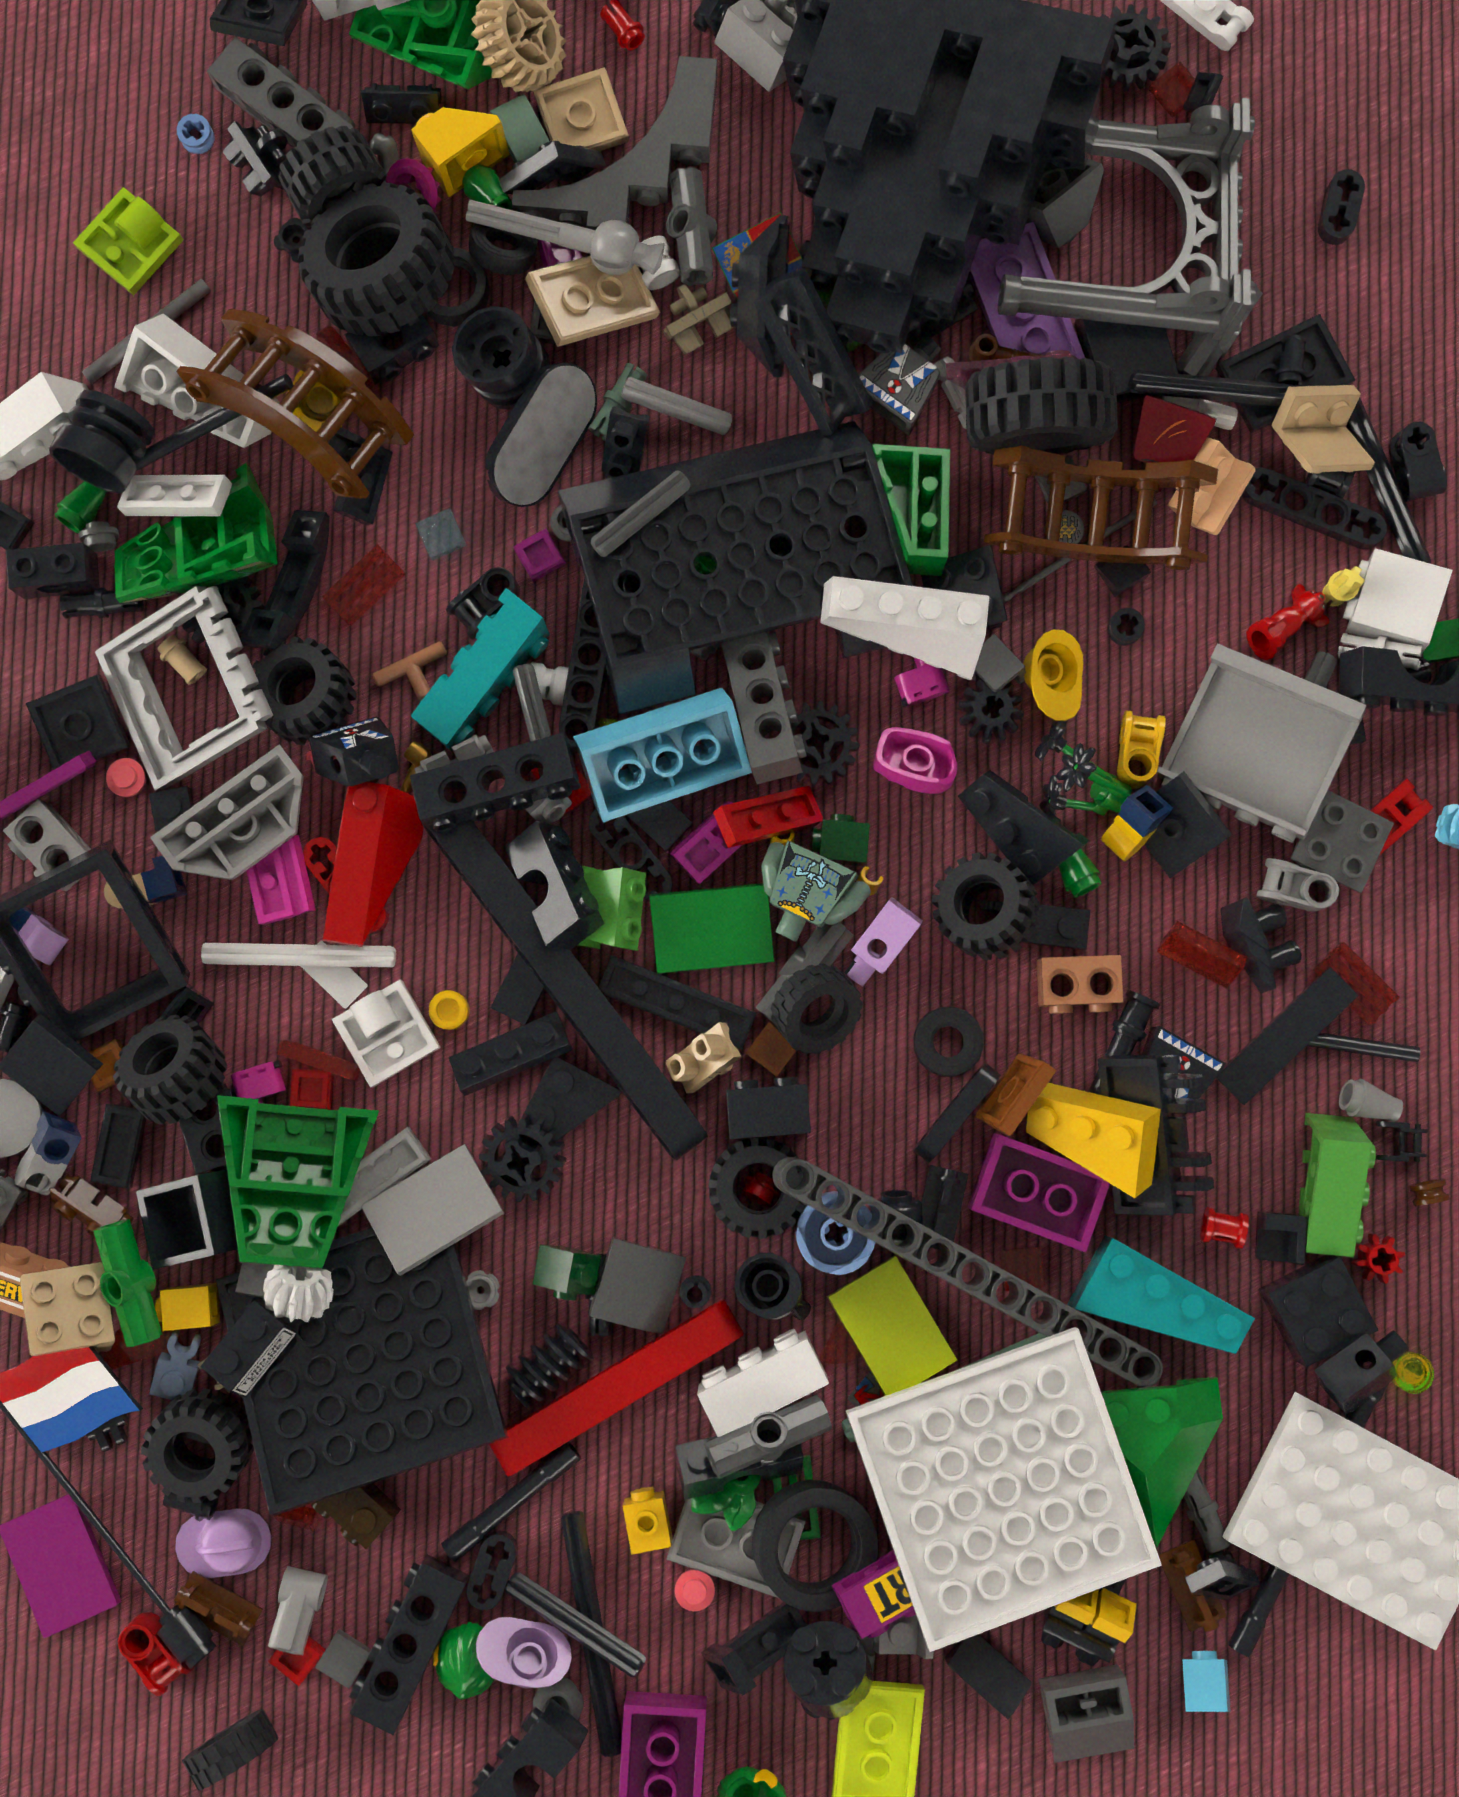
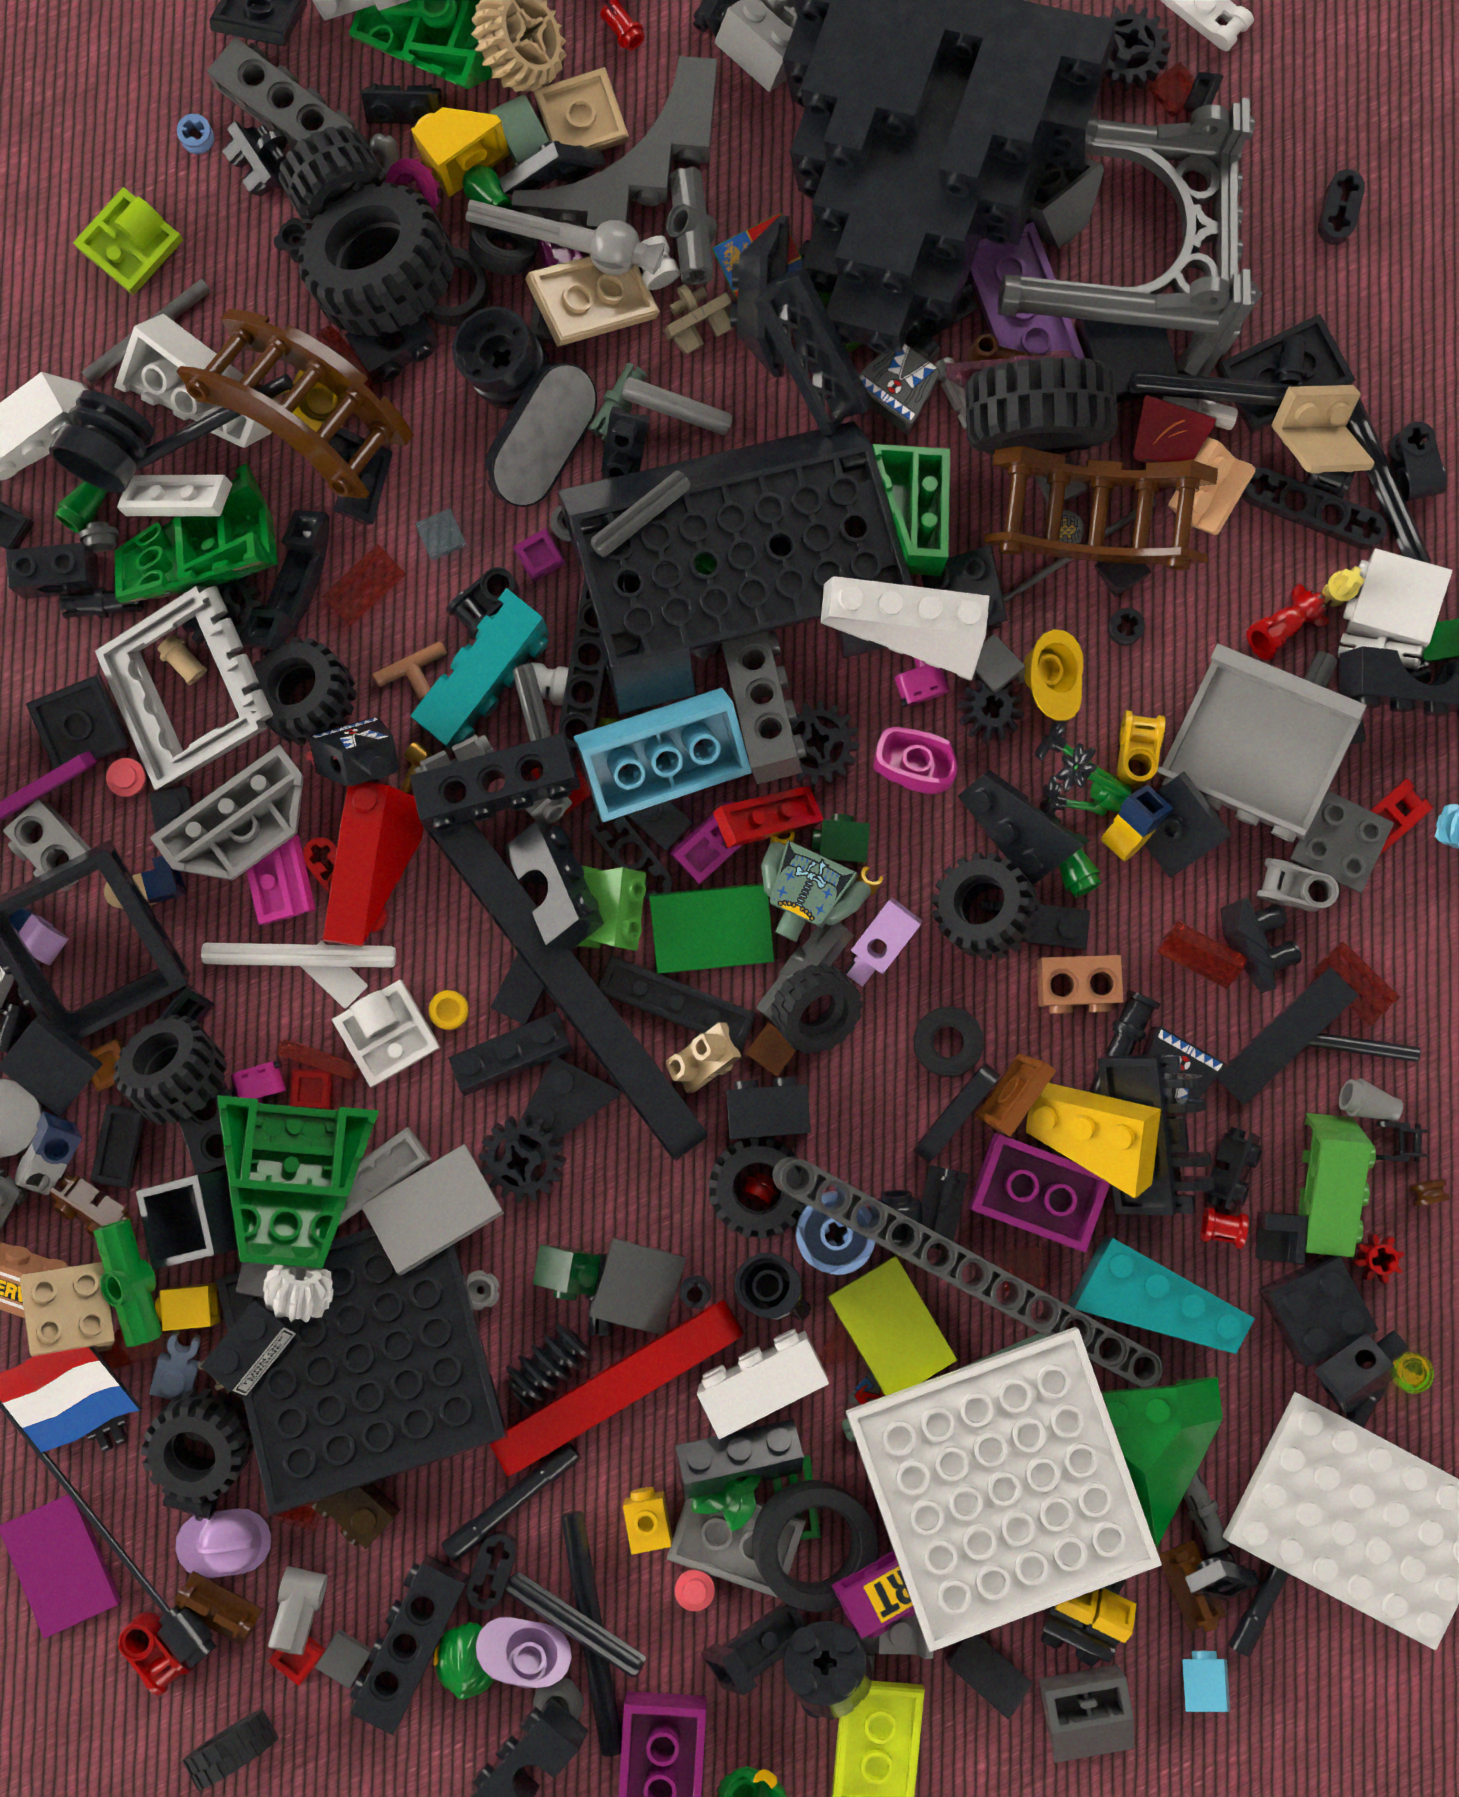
dark grey piece [704,1395,832,1479] -> none
none -> black hinge [1204,1127,1263,1212]

